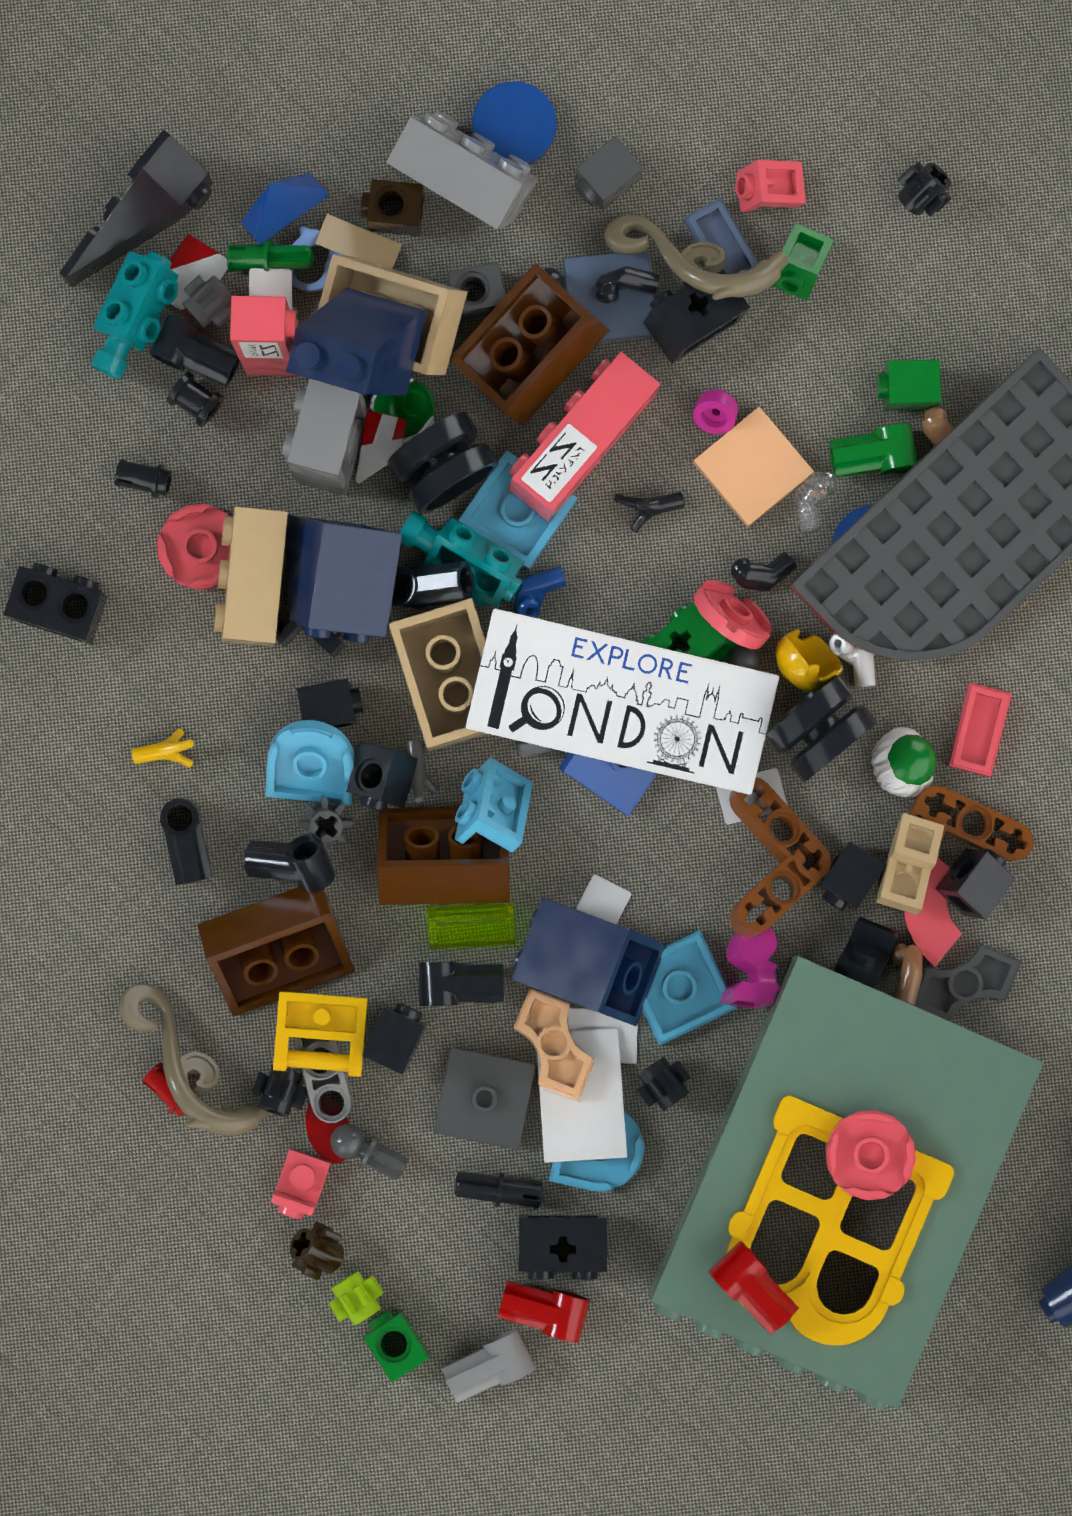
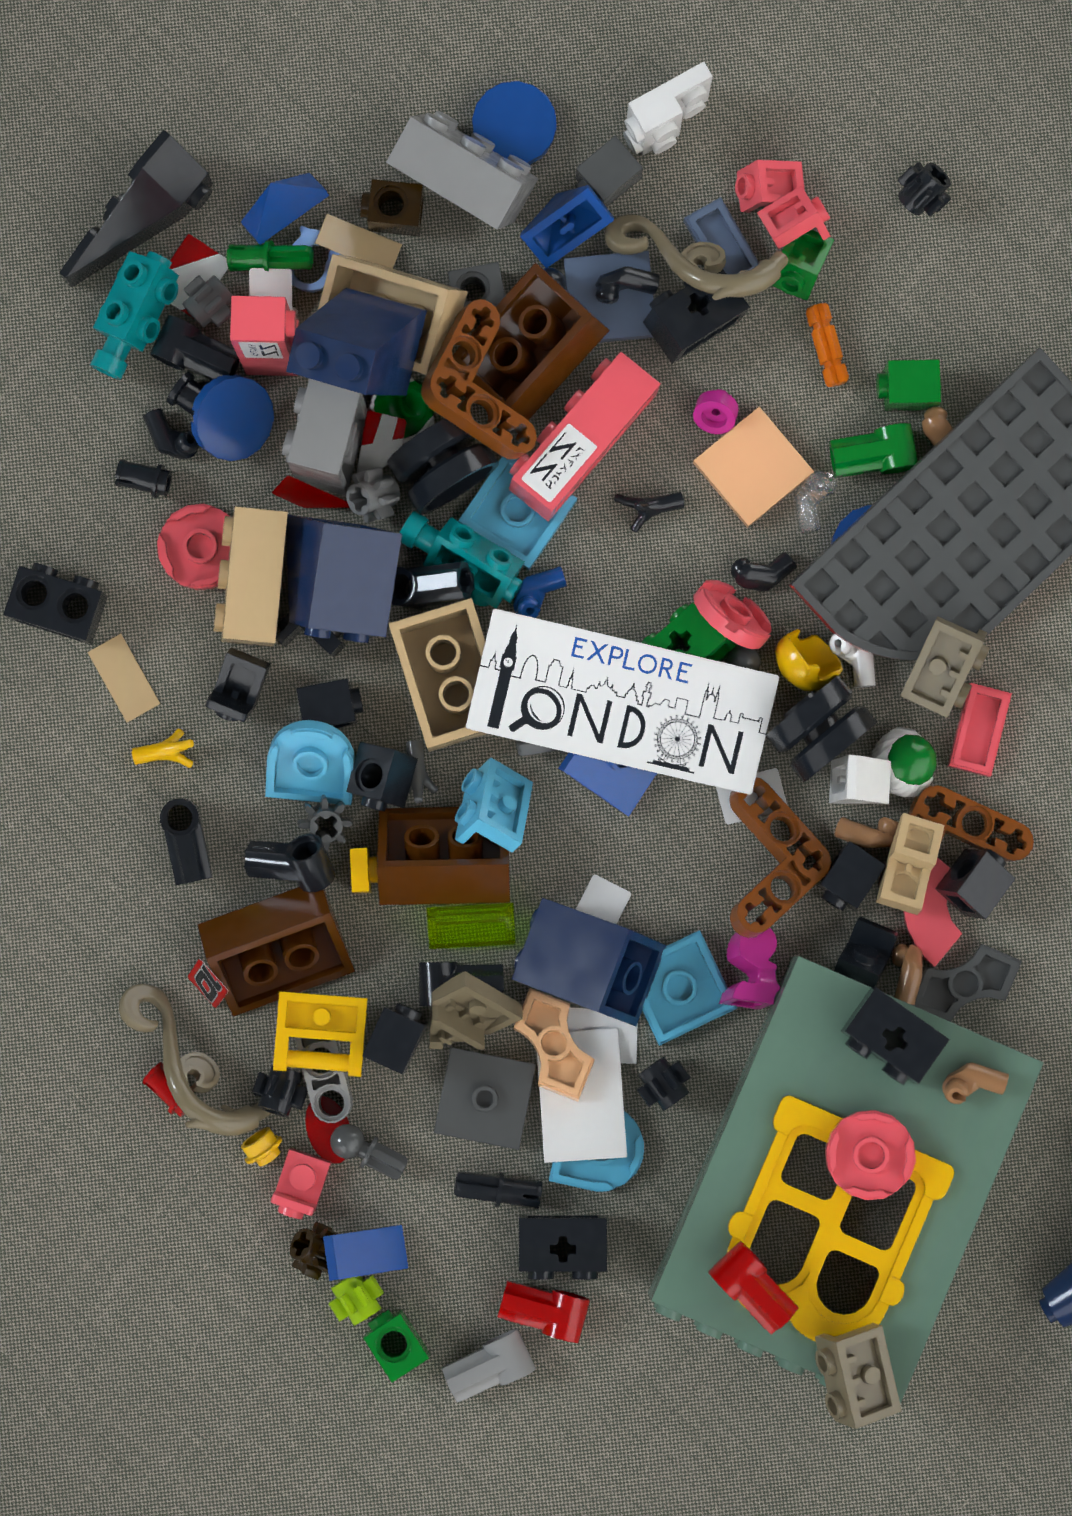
none -> tan sticker [87,634,160,723]
none -> black arm [143,408,199,459]
none -> sticker [187,959,228,1008]
none -> blue tile [191,375,274,461]
none -> black bracket [205,647,271,722]
none -> yellow plate [241,1127,282,1167]
none -> red sticker [272,475,350,508]
none -> blue tile [323,1225,408,1281]
none -> light grey gear [346,467,400,523]
none -> yellow plate [350,848,378,894]
none -> dark orange beam [421,299,537,459]
none -> dark tan slope [429,971,523,1050]
none -> blue slope [520,185,614,268]
none -> white plate [623,62,713,156]
none -> coral bracket [757,186,831,249]
none -> orange axle [806,303,849,387]
none -> dark tan bracket [815,1323,902,1429]
none -> white slope [829,755,891,804]
none -> medium nougat arm [835,817,898,848]
none -> black brick [841,987,950,1086]
none -> dark tan bracket [900,616,990,718]
none -> medium nougat arm [942,1062,1009,1104]

